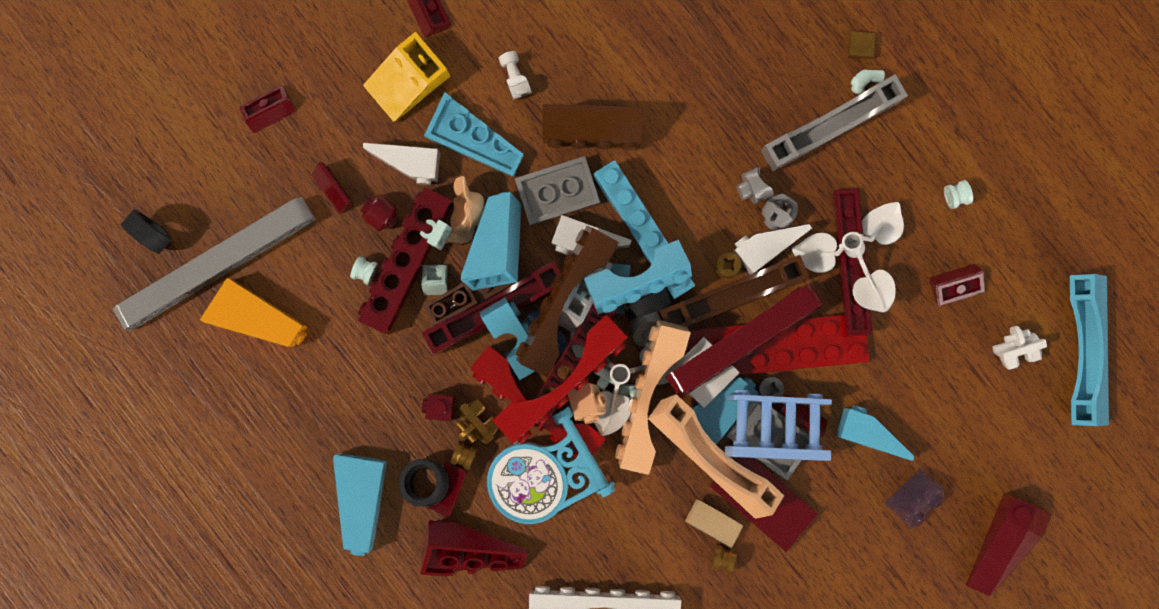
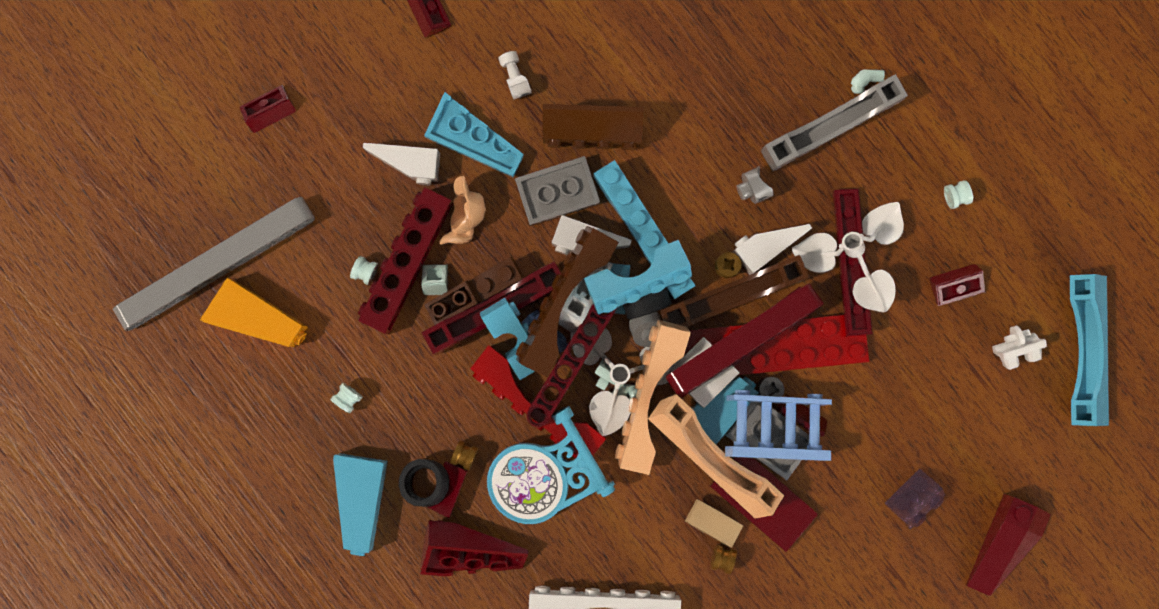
black tyre [121,209,172,254] -> none
dark red slope [312,161,353,214] -> none
dark red head [360,195,398,231] -> none
yellow slope [363,32,450,123] -> none
light aqua tile [420,220,453,250] -> none
dark red brick [422,393,456,421] -> none
pearl gold hips [456,399,499,446] -> none
medium azure slope [461,192,521,291] -> none
red arch [492,315,628,445] -> none
light nougat brick [568,383,607,424] -> none
light grey piece [761,194,798,230] -> none
medium azure slope [836,405,914,461] -> none
pearl gold tile [848,31,875,59] -> none
none -> light aqua wheel [331,383,362,413]

